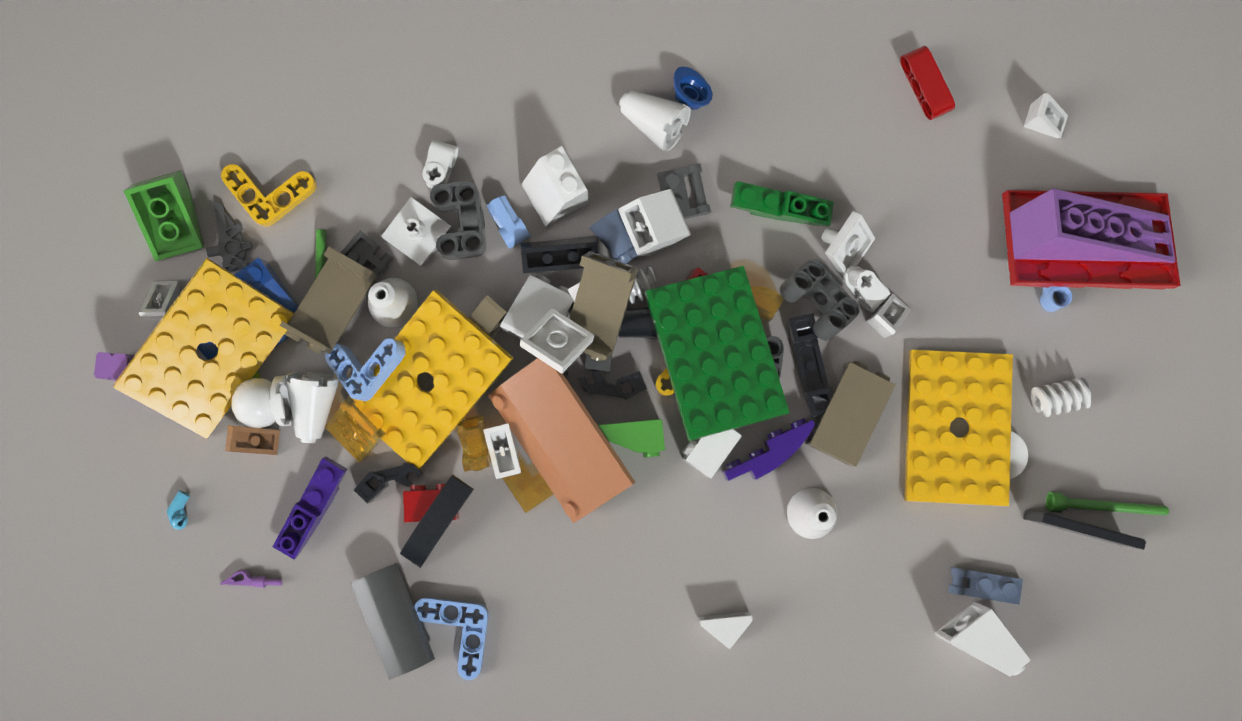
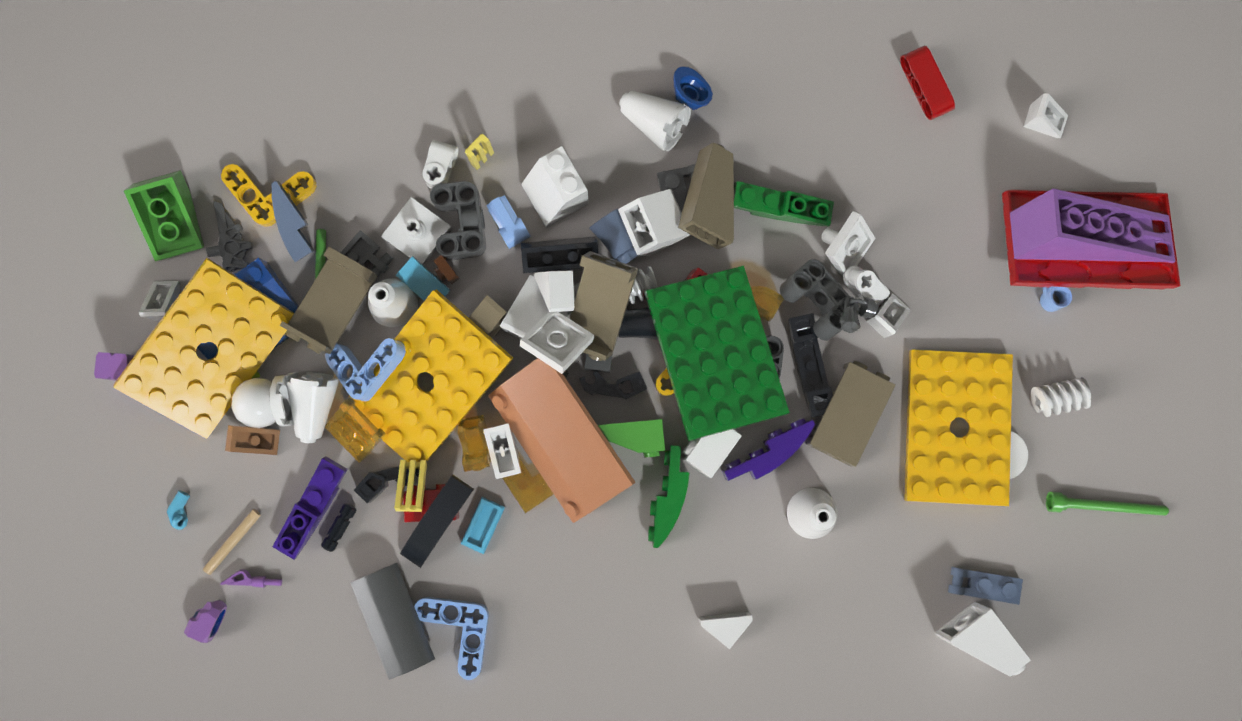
black tile [1023,510,1146,550] -> none
none -> medium lavender rock [184,599,227,643]
none -> tan bar [203,509,261,575]
none -> sand blue slope [271,181,314,262]
none -> black axle [321,503,357,552]
none -> light yellow tile [394,460,427,512]
none -> medium azure tile [395,256,451,301]
none -> reddish brown plate [434,255,460,284]
none -> medium azure tile [460,497,505,554]
none -> light yellow tile [465,134,494,170]
none -> white slope [534,271,575,312]
none -> green slope [648,445,690,548]
none -> dark tan slope [678,142,734,249]
none -> dark grey piece [840,296,878,333]

